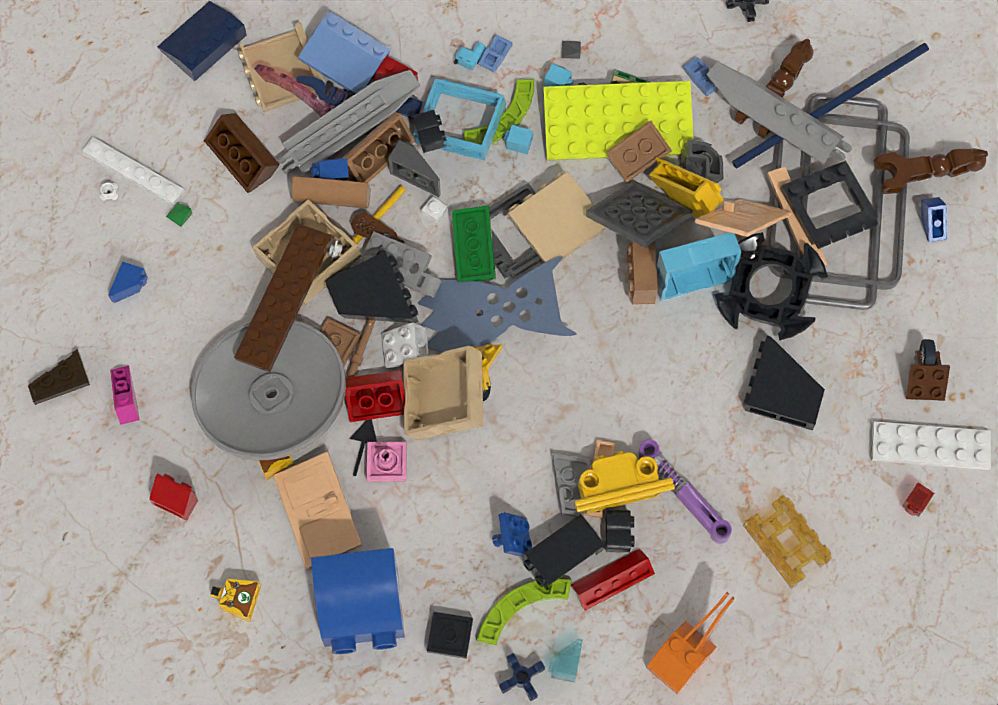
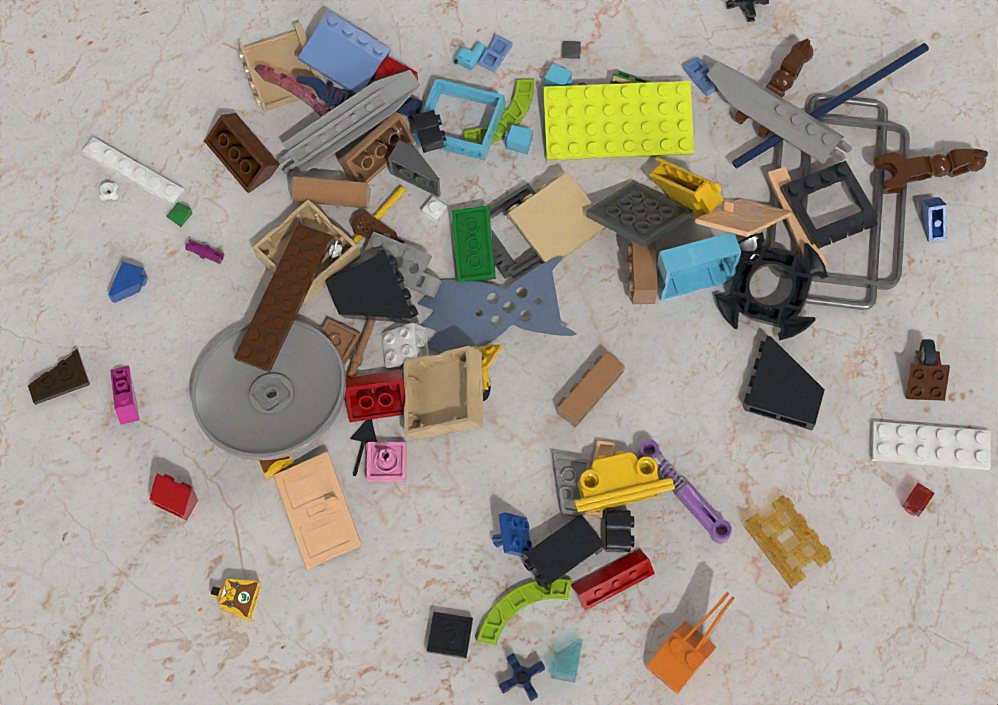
dark blue slope [157,1,247,81] -> none
blue slope [311,158,349,180] -> none
blue brick [311,548,405,654] -> none
medium nougat tile [605,121,672,183] -> none
dark grey brick [680,140,724,183] -> none
none -> magenta pin [185,239,224,264]
none -> medium nougat brick [557,352,625,428]

